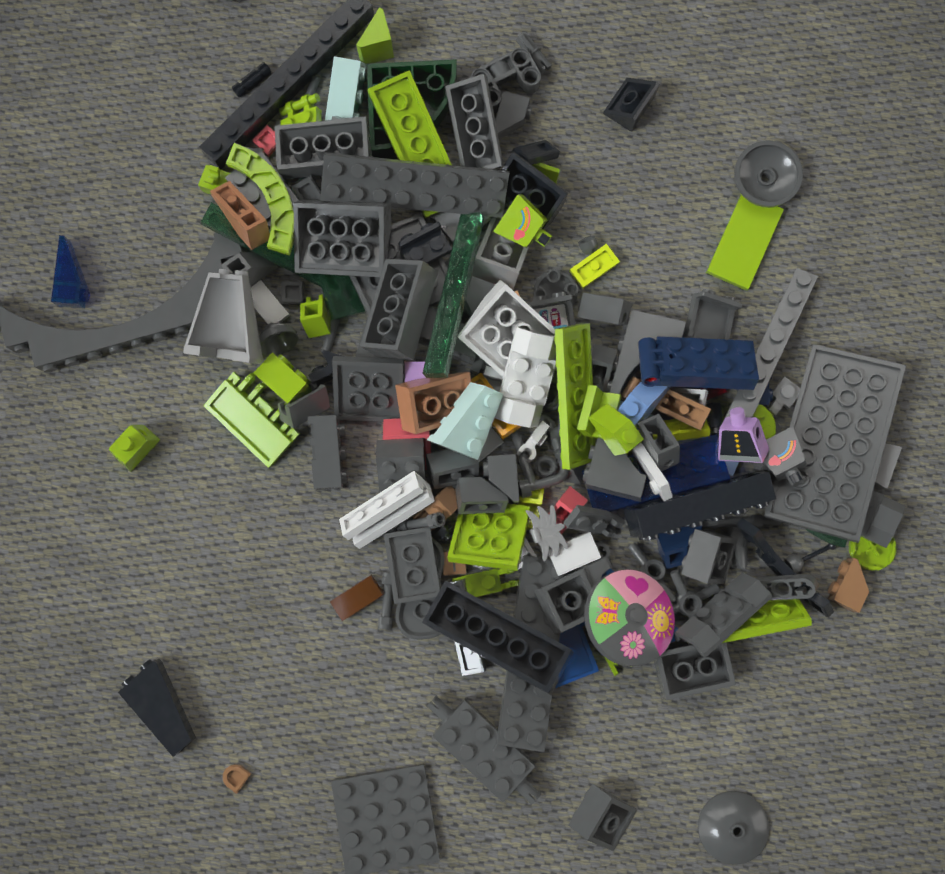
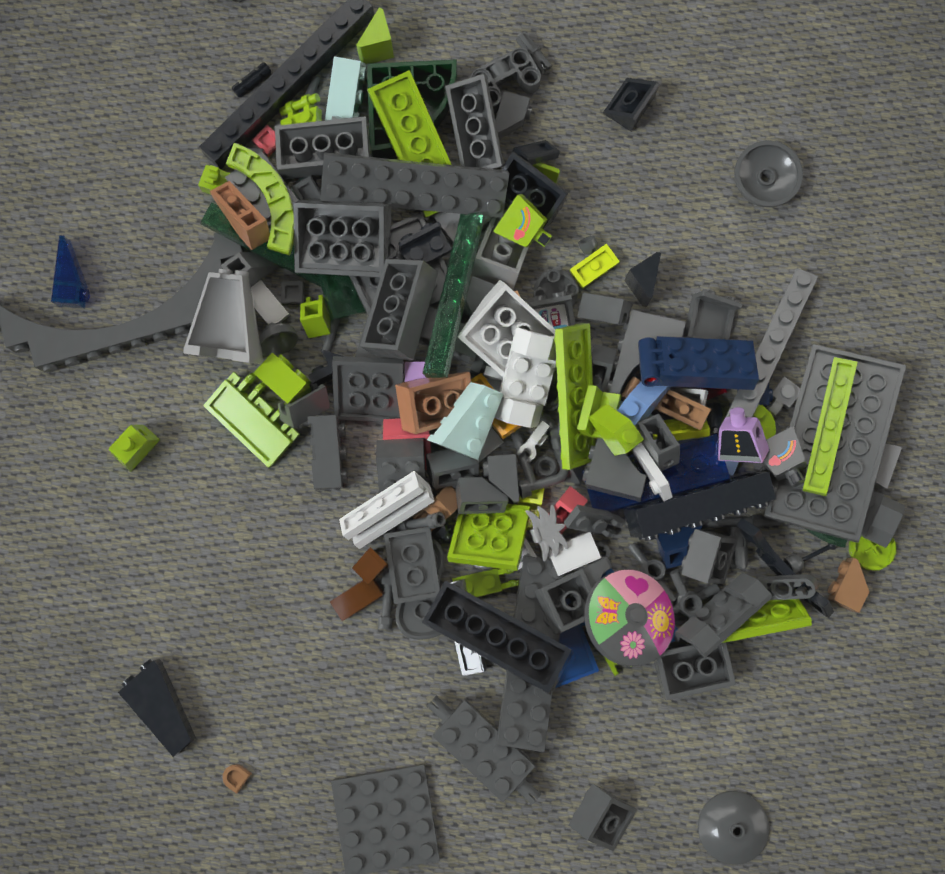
medium nougat tile [443,552,466,575] -> none
lime tile [706,194,784,291] -> none
none -> reddish brown slope [352,547,389,585]
none -> black slope [624,252,661,307]
none -> lime plate [802,357,858,496]

